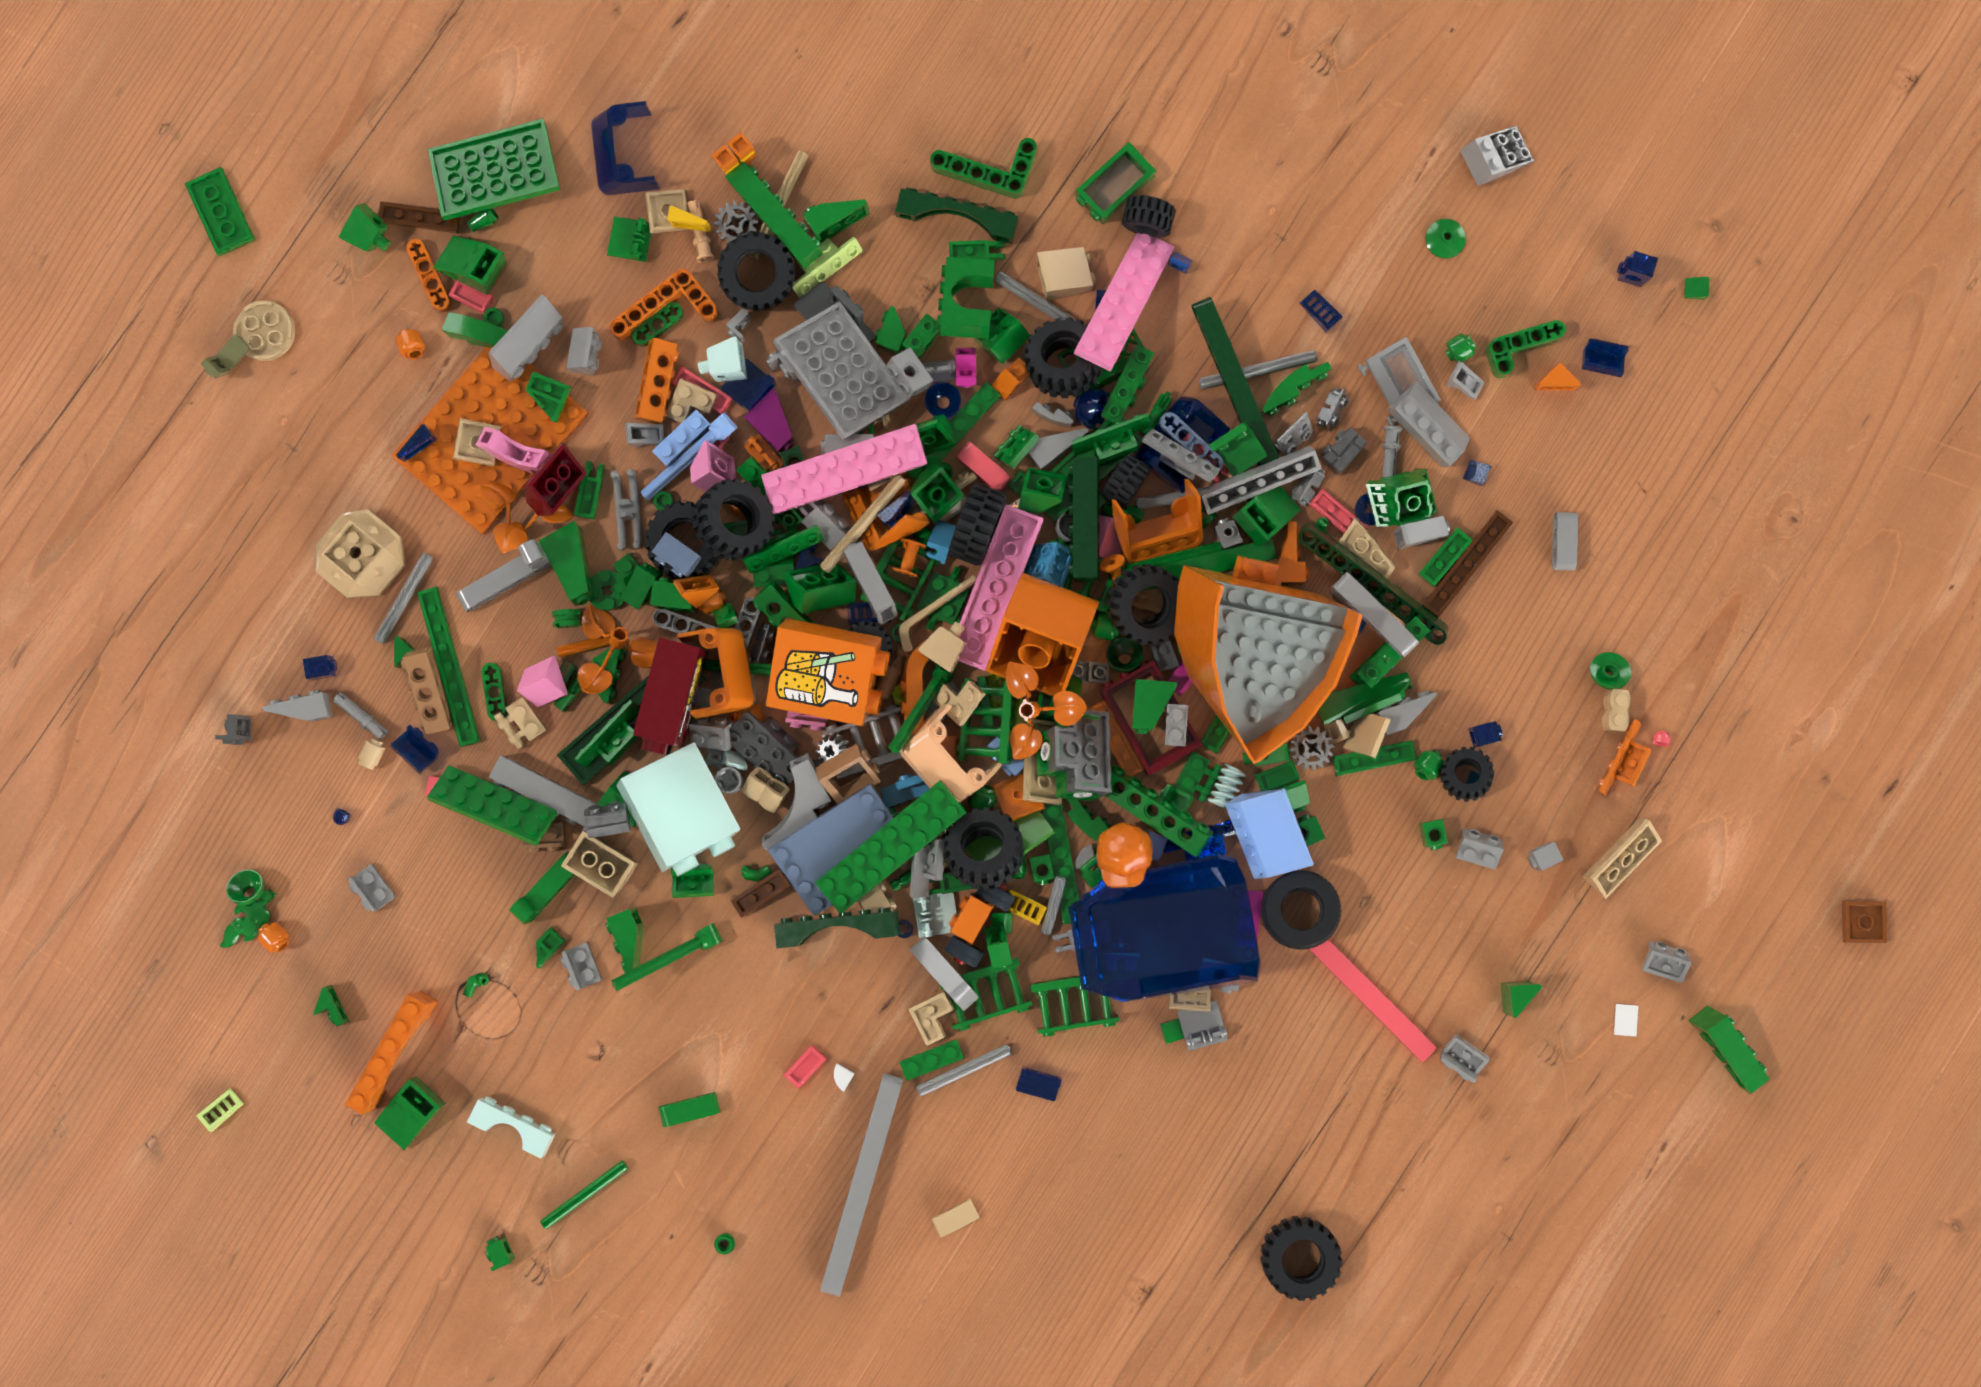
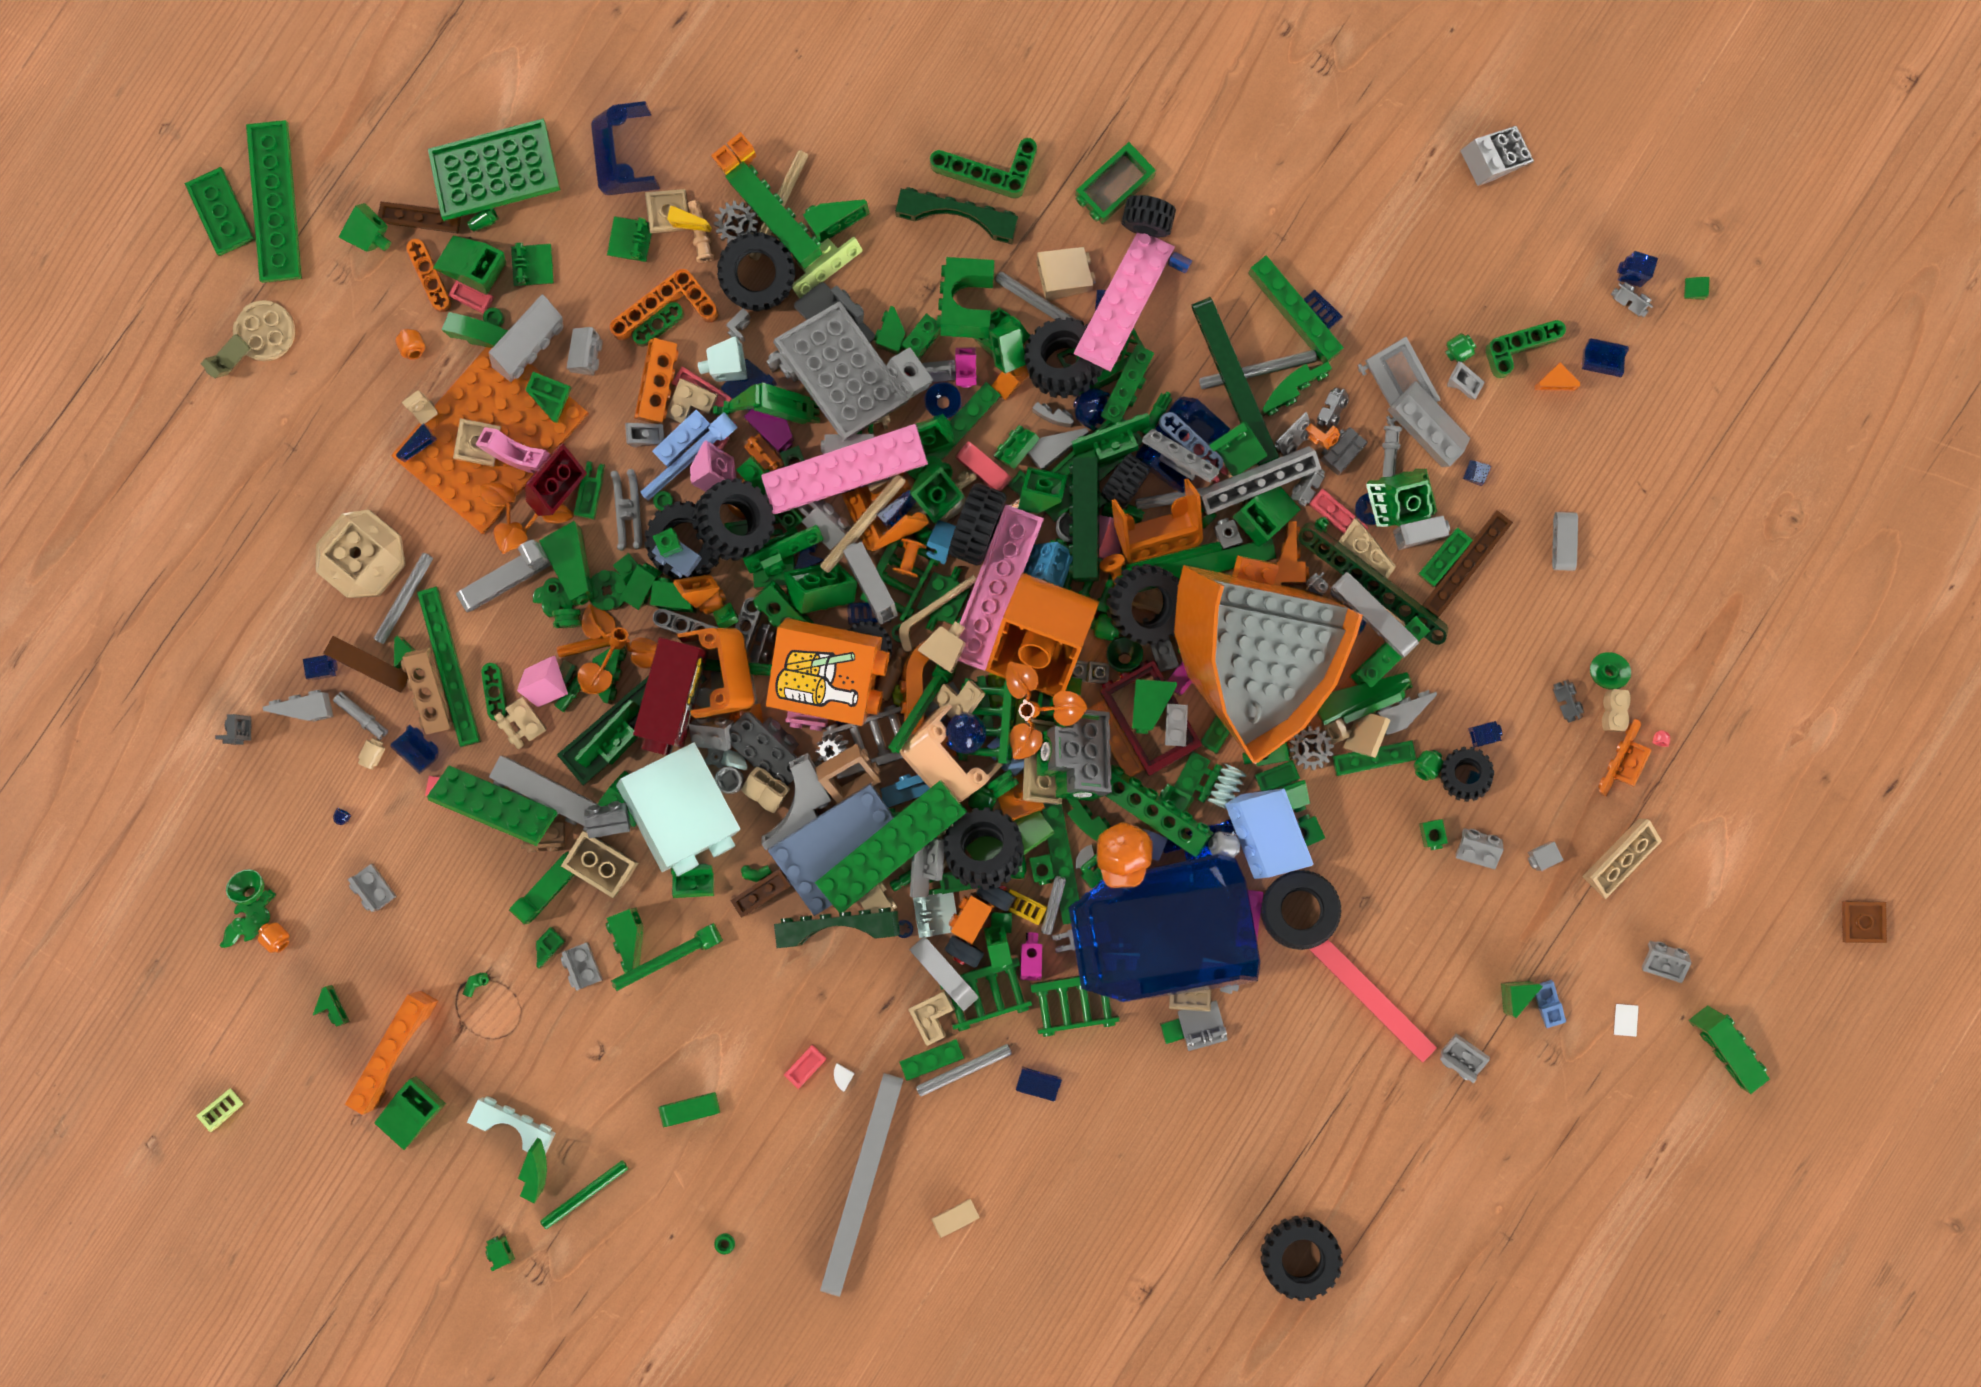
green hinge [949,240,1006,261] -> none
green dish [1425,219,1466,259] -> none
none -> green plate [246,120,302,283]
none -> reddish brown slope [323,636,409,693]
none -> tan slope [402,390,438,425]
none -> green hinge [511,243,554,286]
none -> green slope [518,1138,547,1204]
none -> green plate [533,577,573,618]
none -> green brick [653,528,683,558]
none -> green hinge [713,382,820,424]
none -> green plate [761,554,786,577]
none -> clear blue cylinder [946,711,986,754]
none -> green wheel [987,769,1019,798]
none -> green brick [989,322,1026,373]
none -> dark pink torso [1020,932,1042,981]
none -> light grey head [1208,831,1240,860]
none -> green brick [1248,255,1344,364]
none -> orange bracket [1305,423,1340,450]
none -> light grey hinge [1305,572,1328,595]
none -> medium blue slope [1535,980,1566,1028]
none -> dark grey hinge [1553,679,1584,723]
none -> light grey hinge [1611,282,1653,317]

